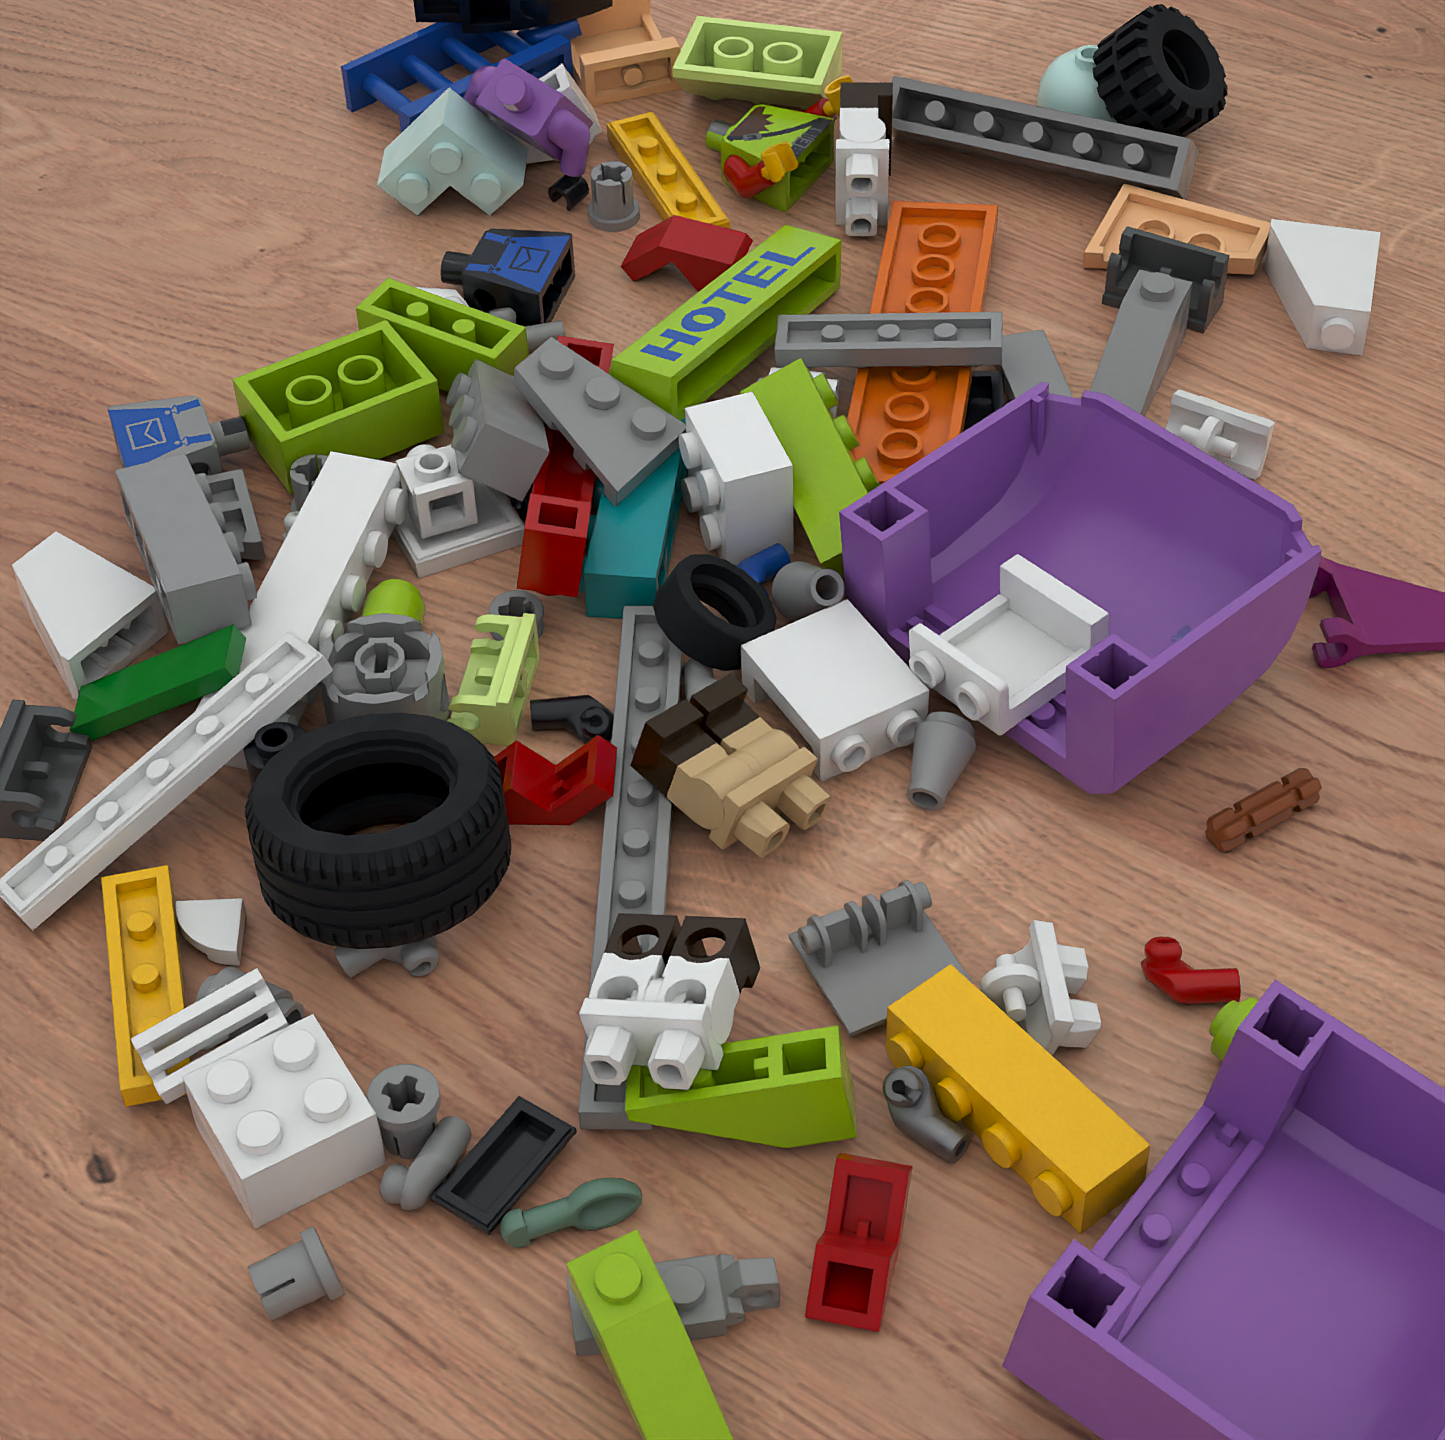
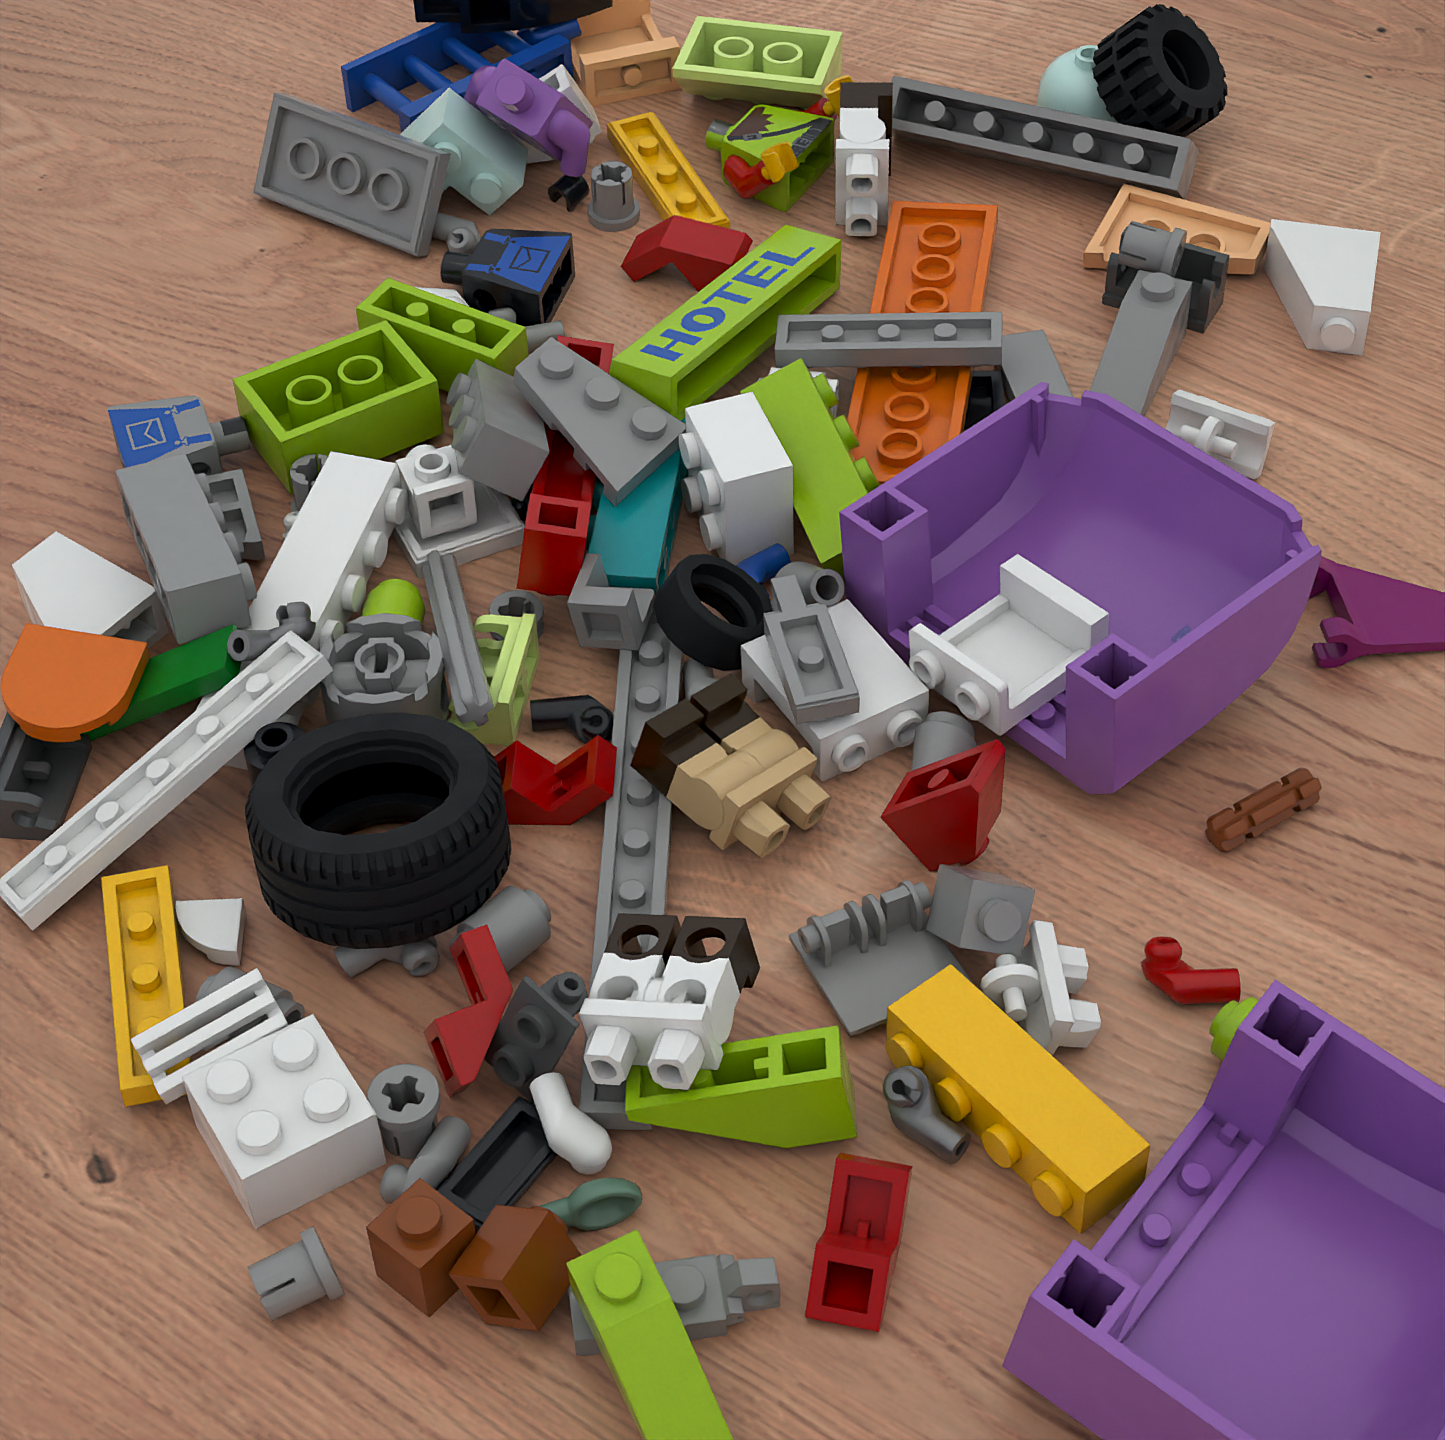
none -> orange tile [1,623,150,742]
none -> flat silver arm [227,601,316,661]
none -> light grey tile [253,93,451,256]
none -> dark orange brick [366,1178,476,1317]
none -> light grey axle [422,550,494,727]
none -> red slope [423,924,513,1097]
none -> light grey arm [432,212,481,255]
none -> dark orange brick [448,1205,582,1331]
none -> light grey brick [449,886,551,973]
none -> dark grey hinge [484,972,588,1103]
none -> white arm [530,1072,612,1175]
none -> light grey panel [567,553,655,650]
none -> light grey hinge [763,574,860,725]
none -> red slope [880,739,1006,872]
none -> light grey brick [926,864,1035,957]
none -> light grey bush [1118,221,1187,278]

